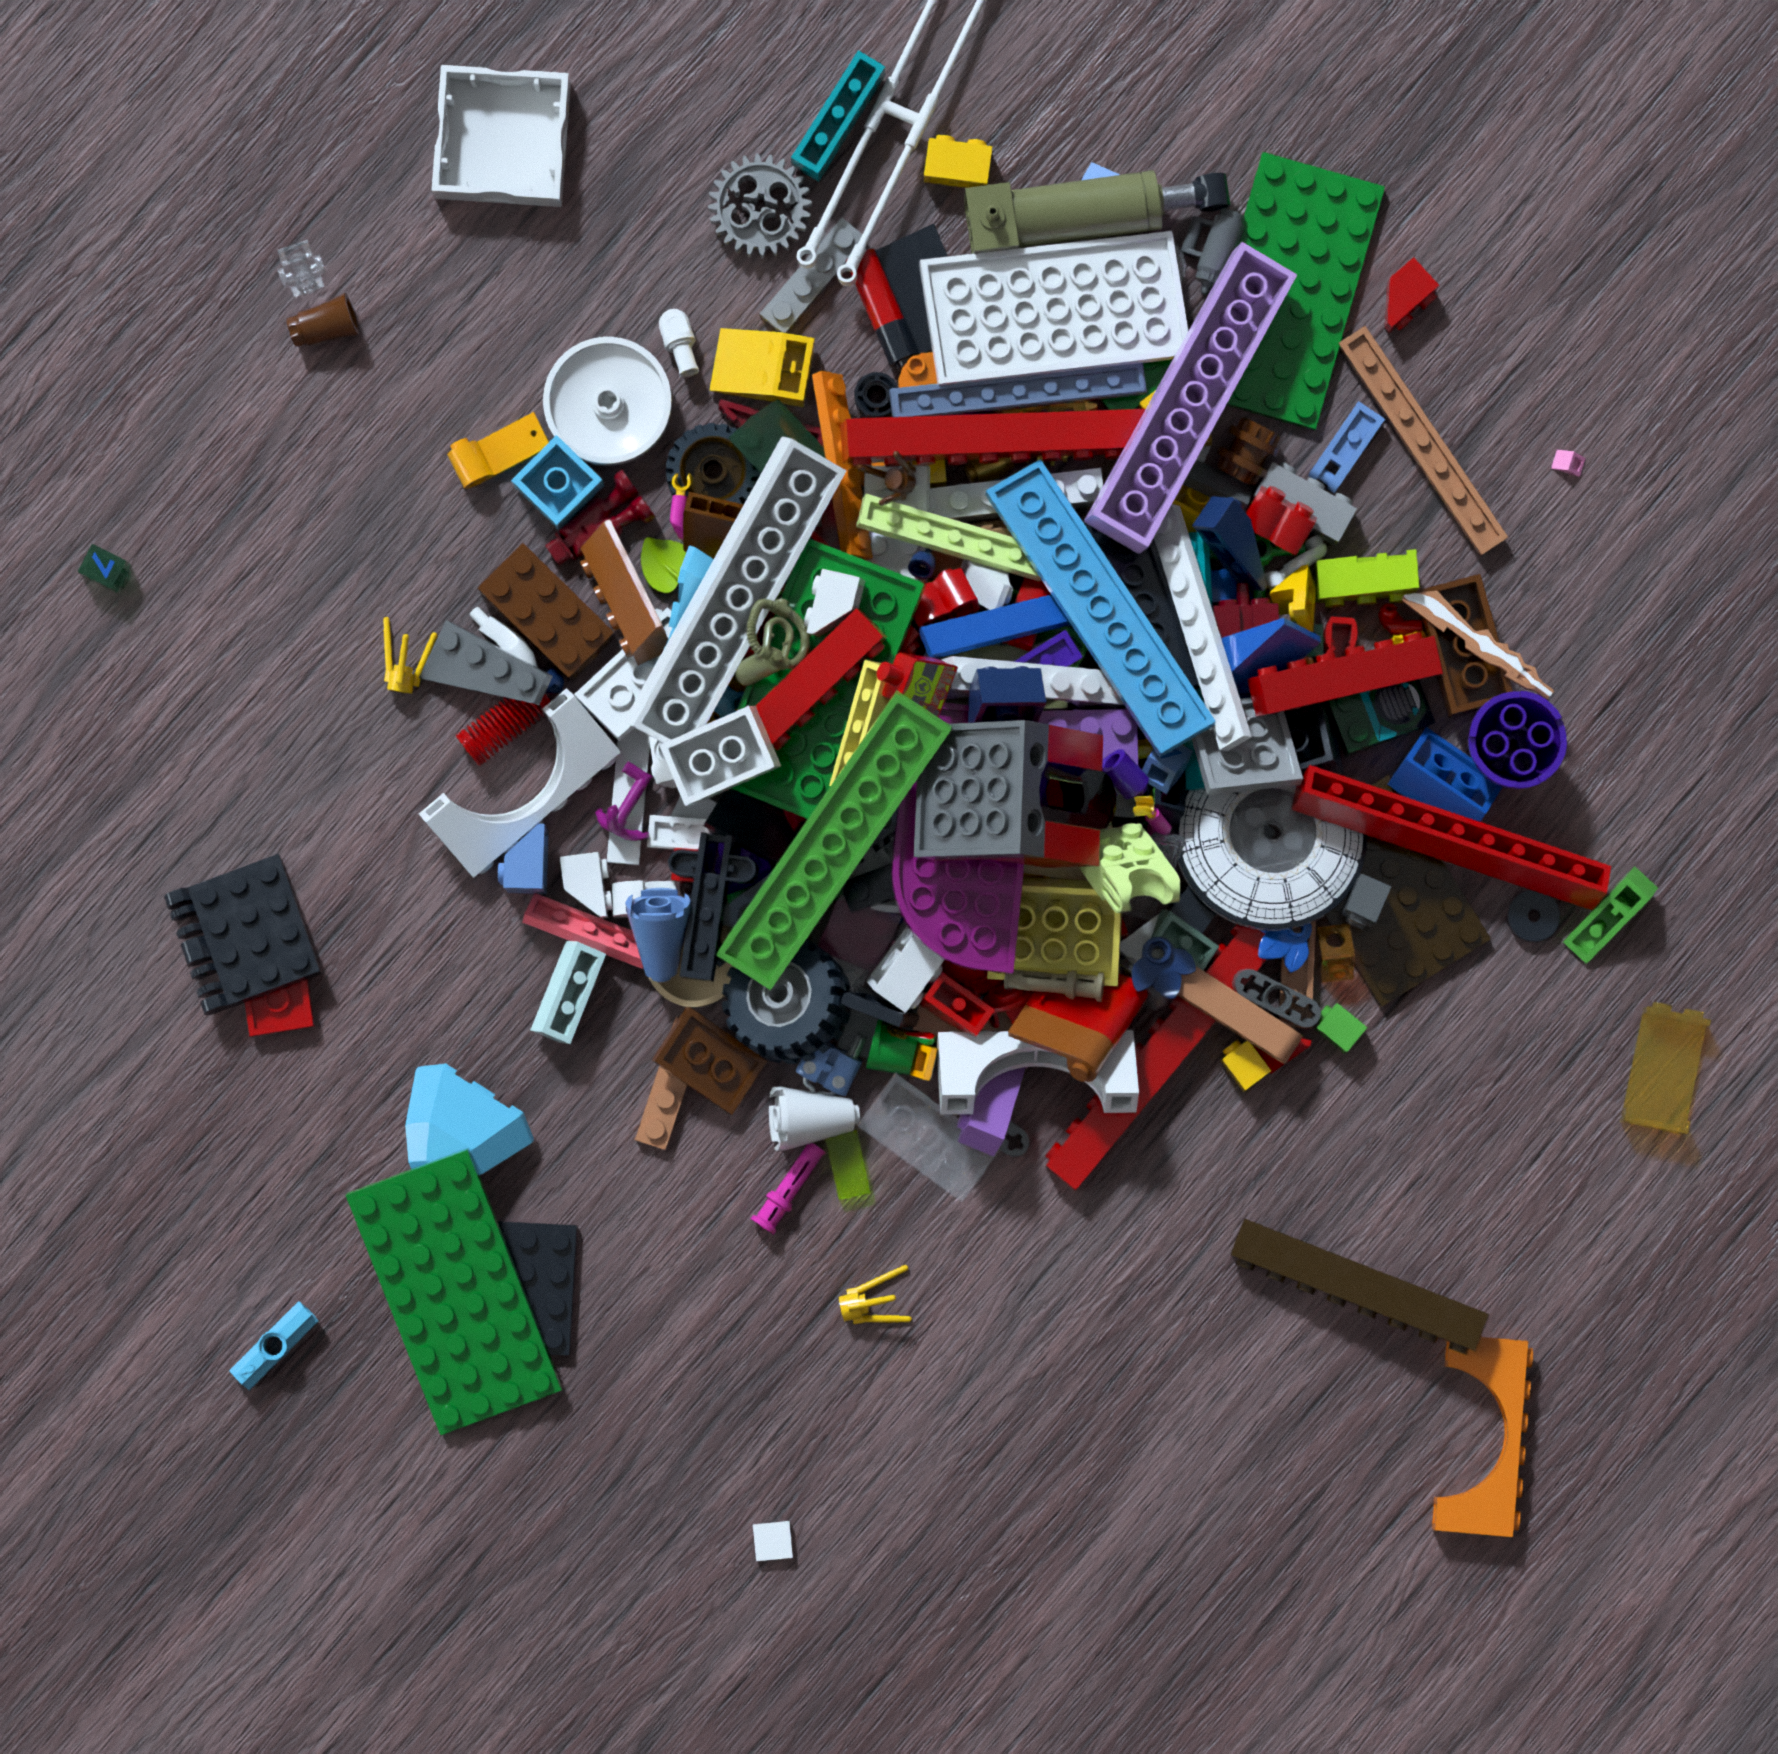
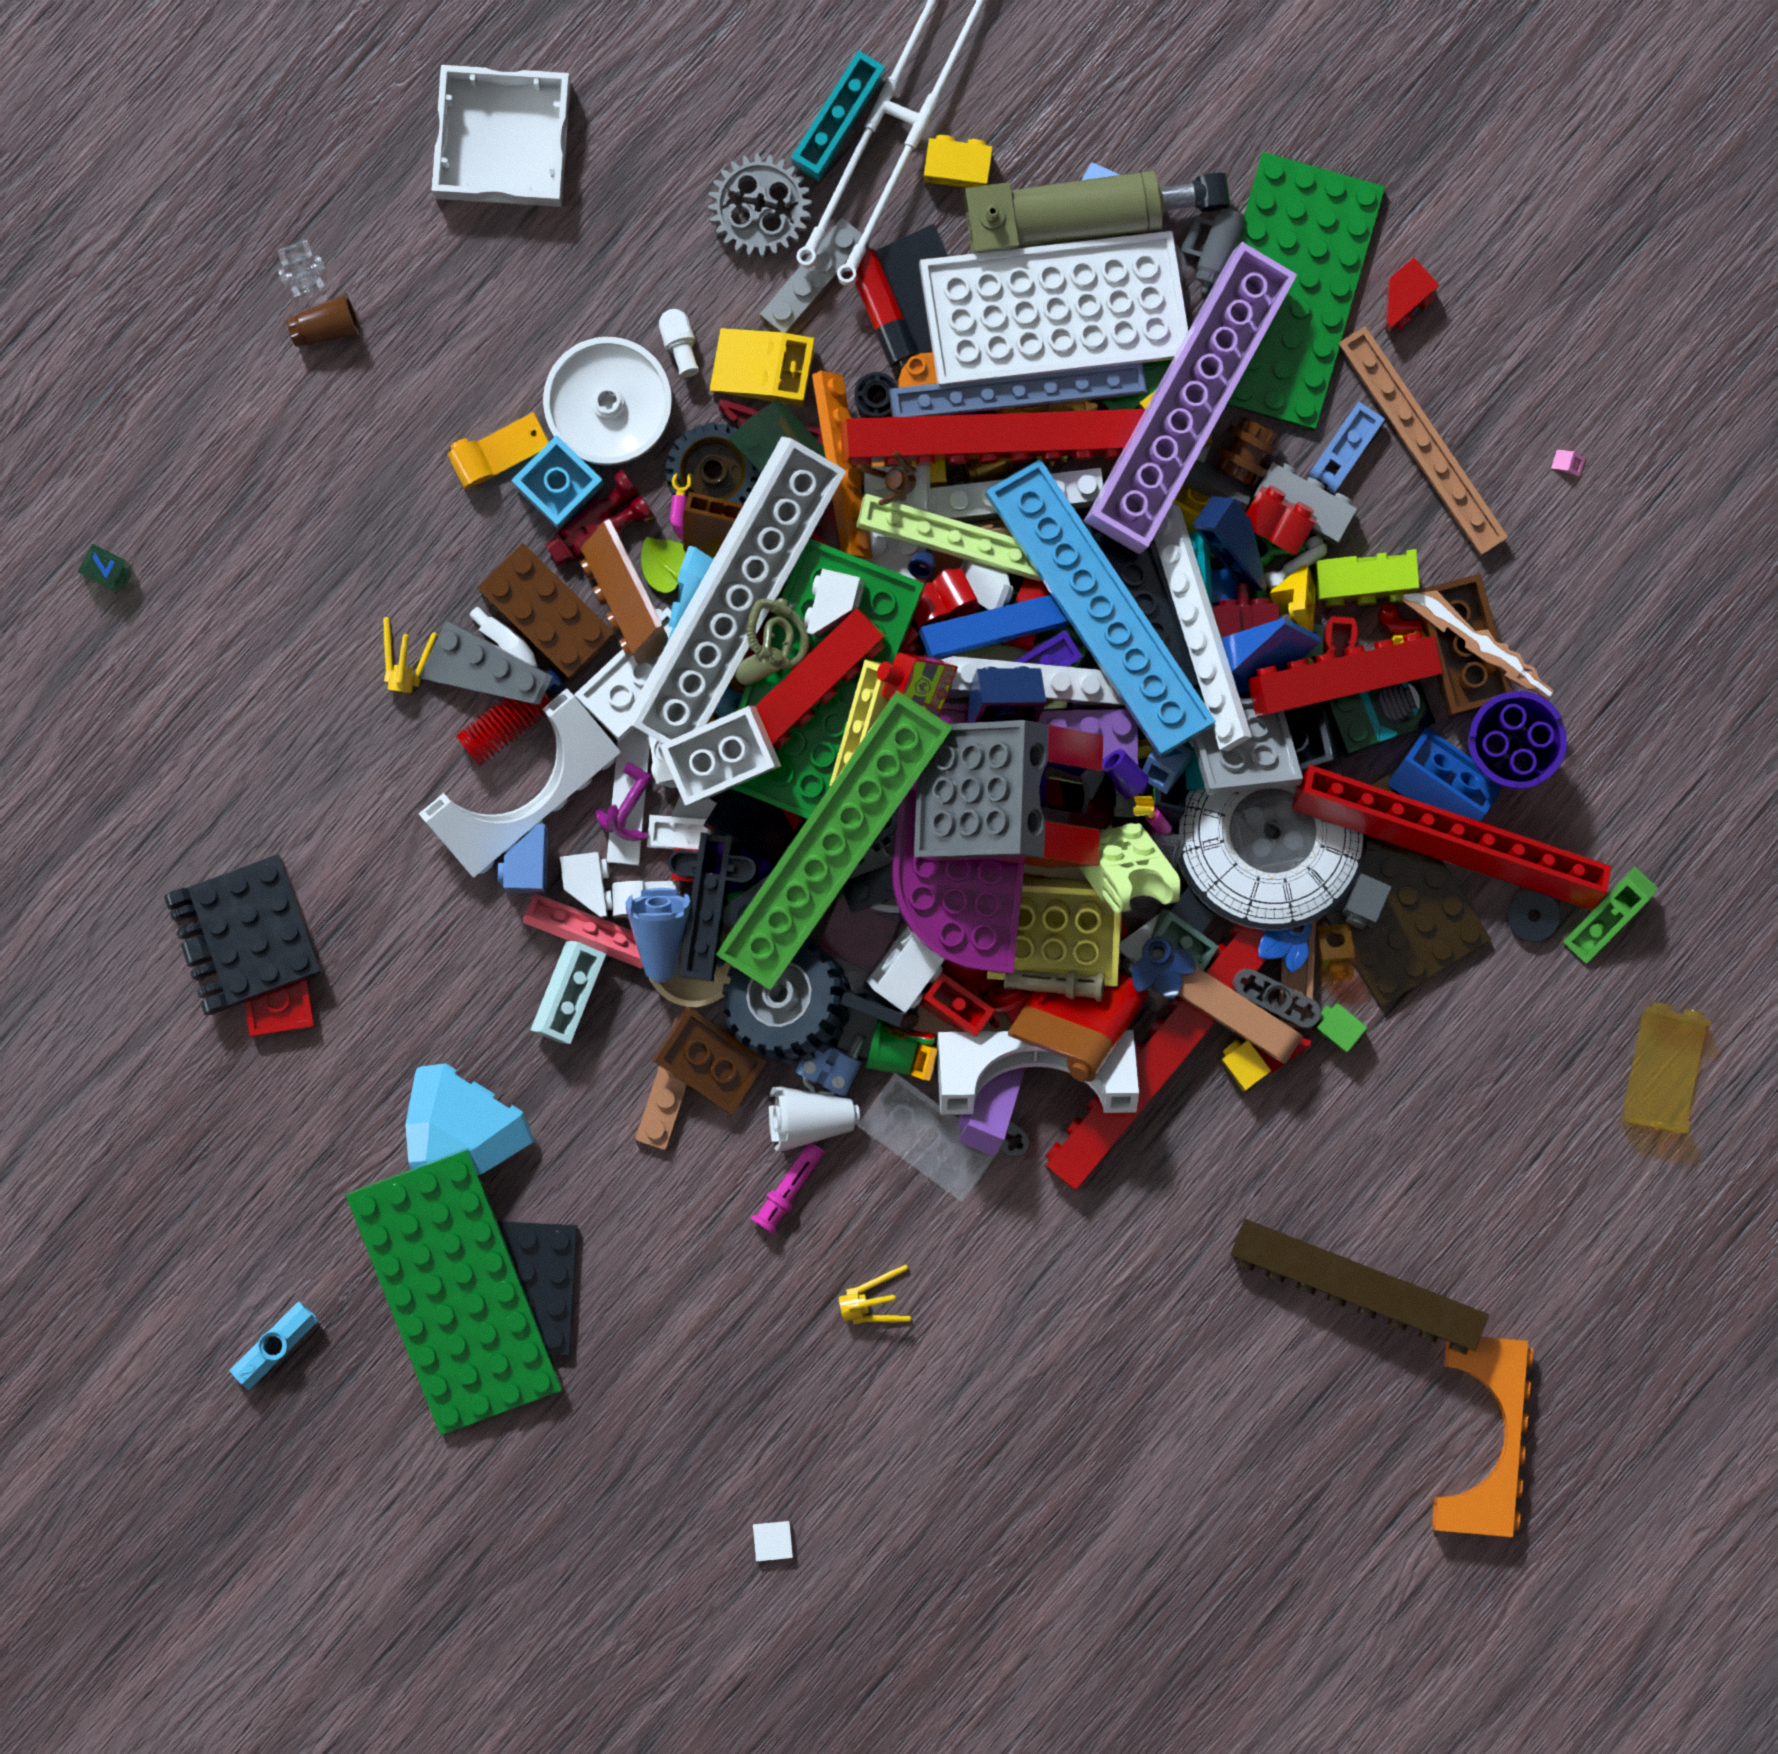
clear neon green tile [826,1130,870,1200] -> none

